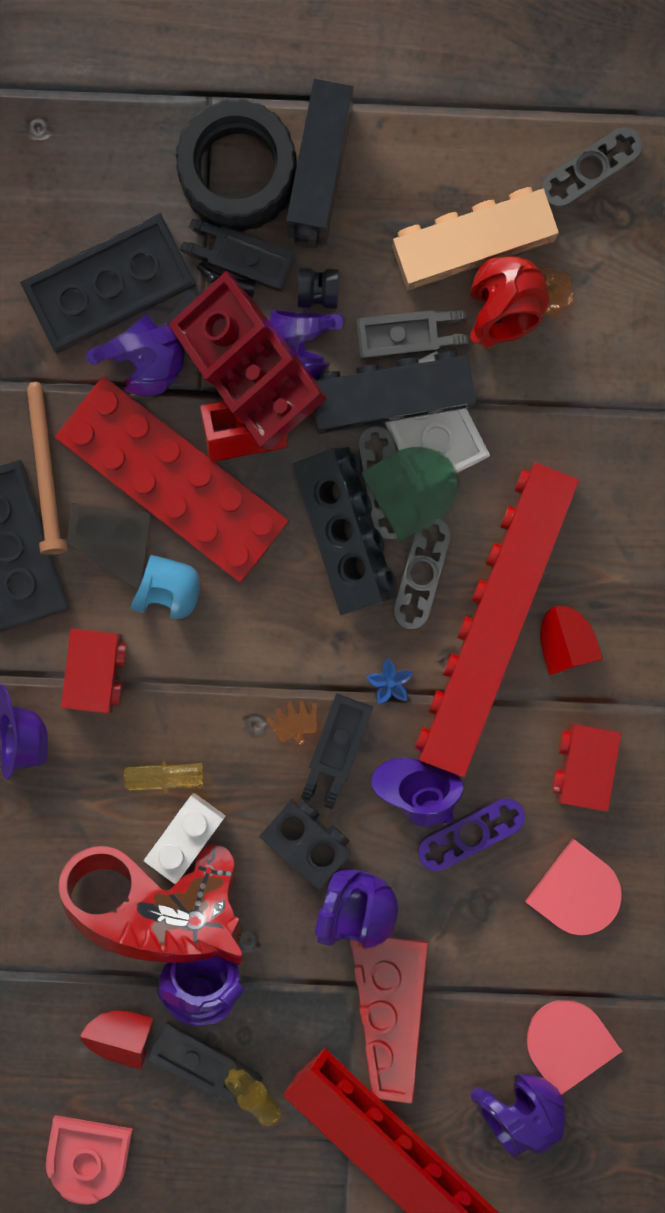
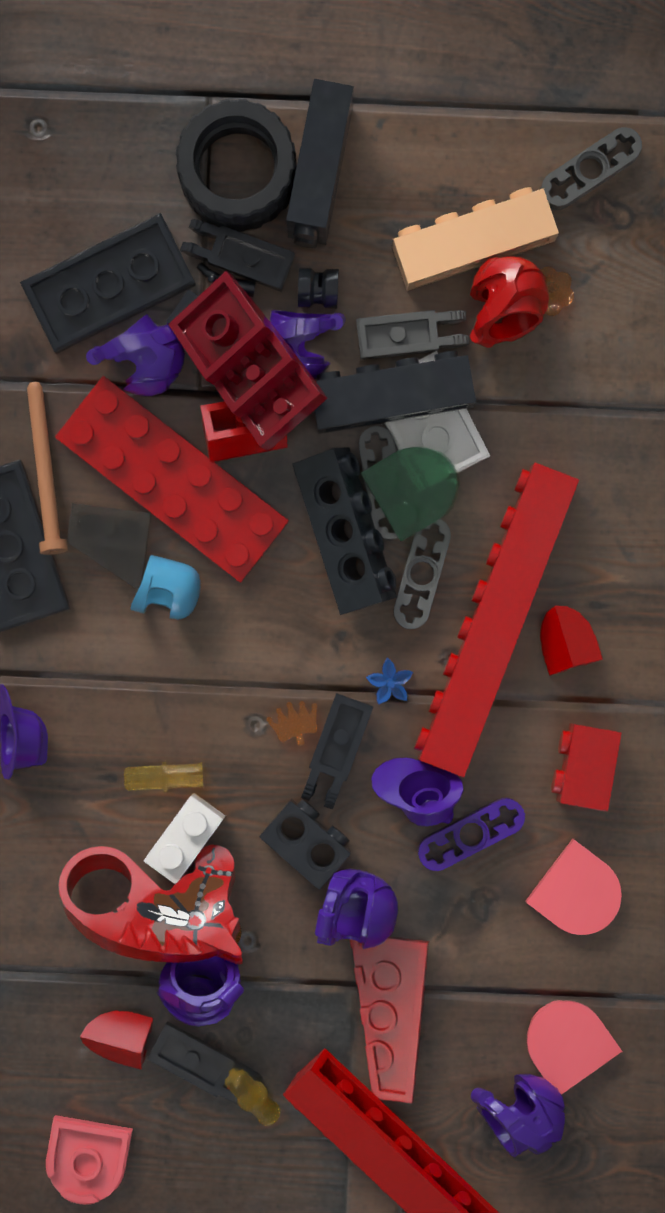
red brick [61,628,127,713] -> none

